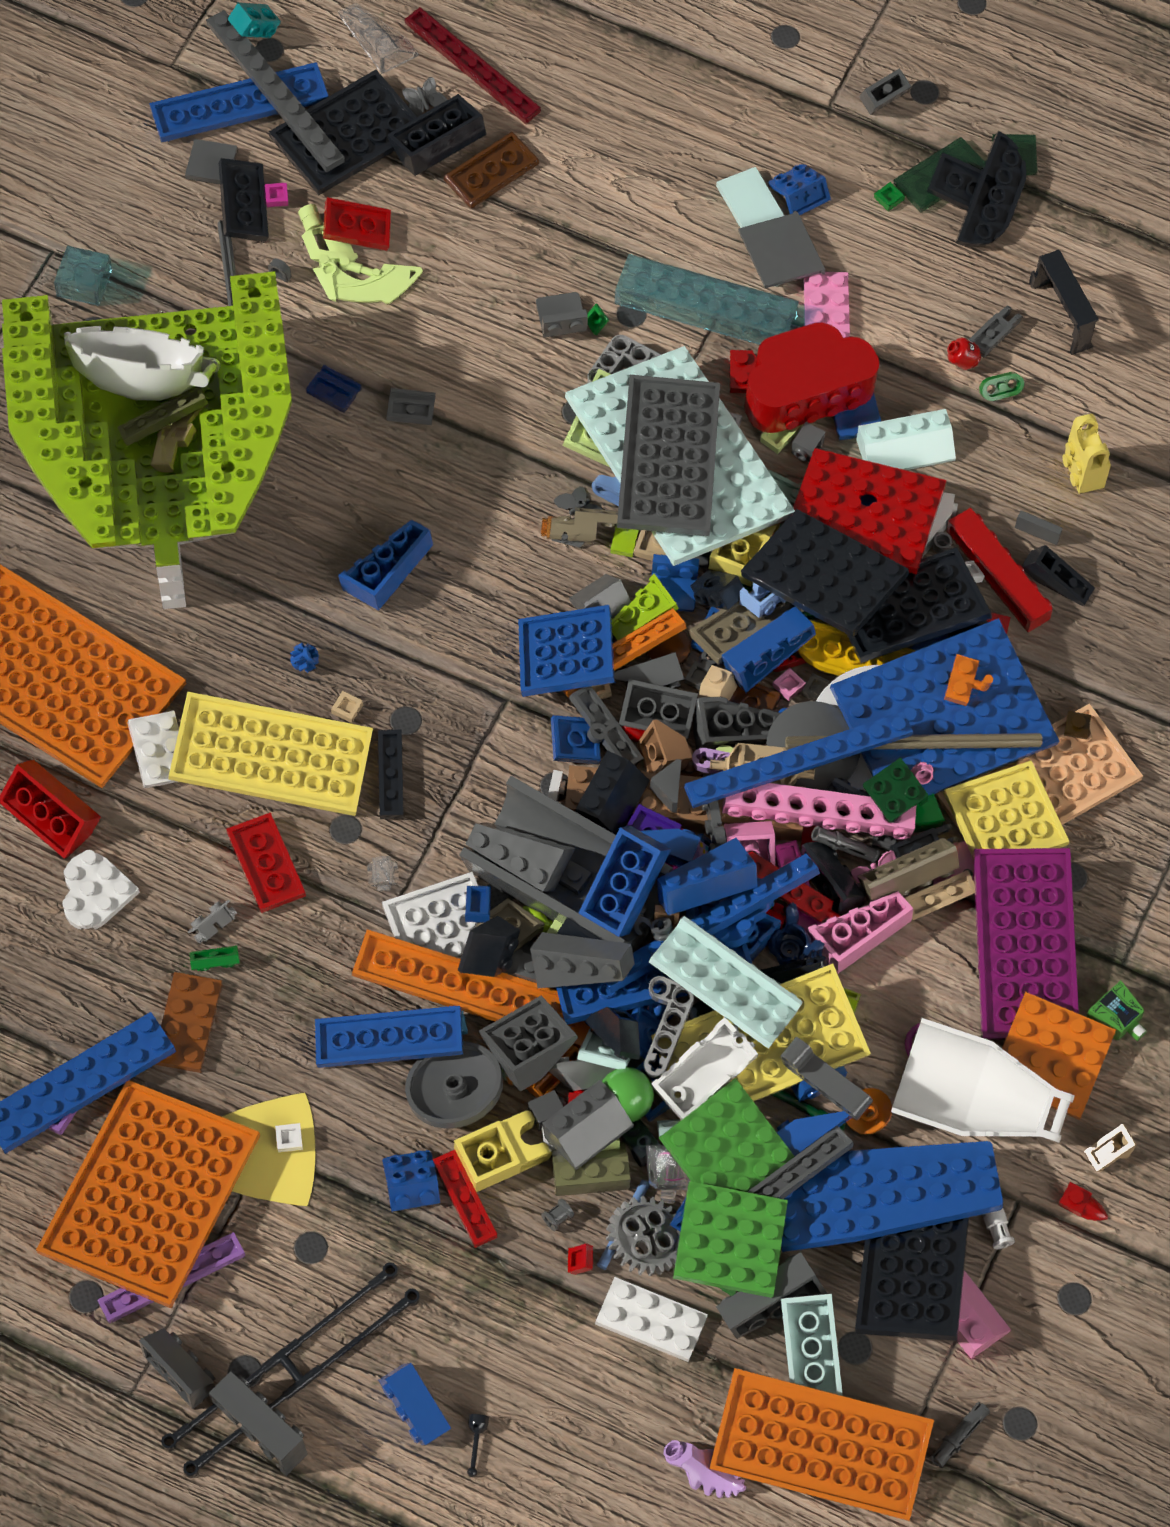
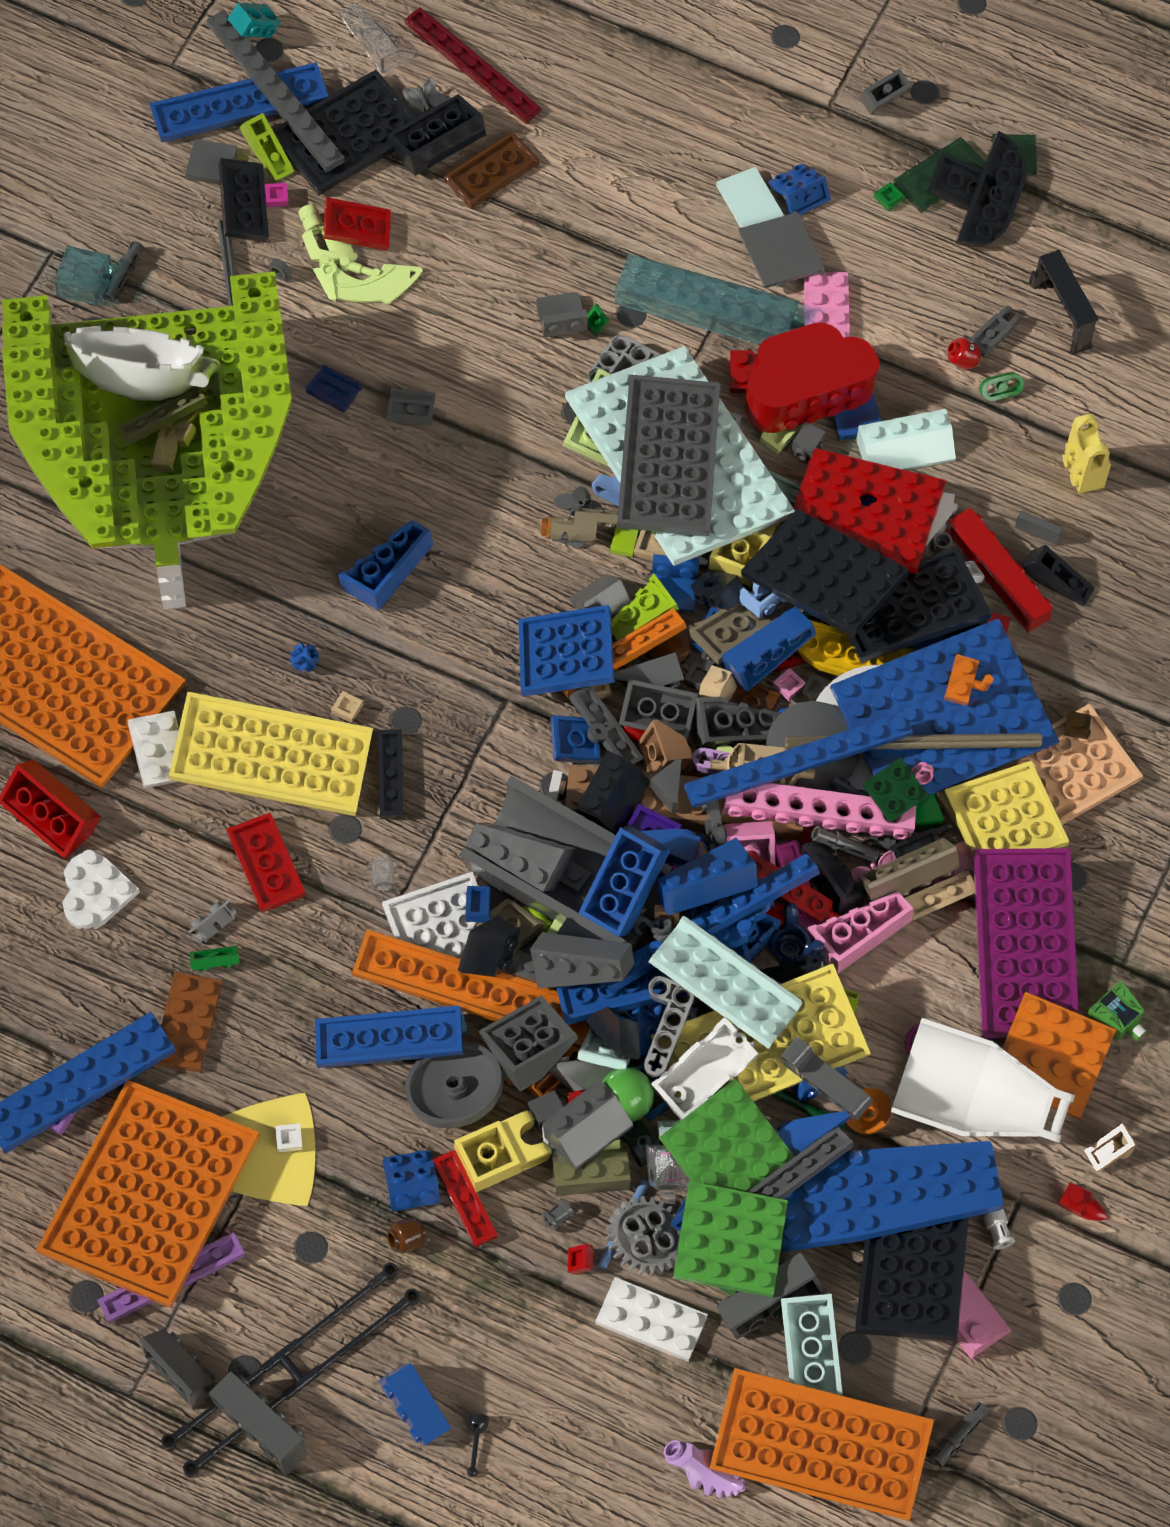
none -> dark grey pin [102,241,144,302]
none -> lime slope [239,113,295,182]
none -> reddish brown head [387,1218,426,1254]

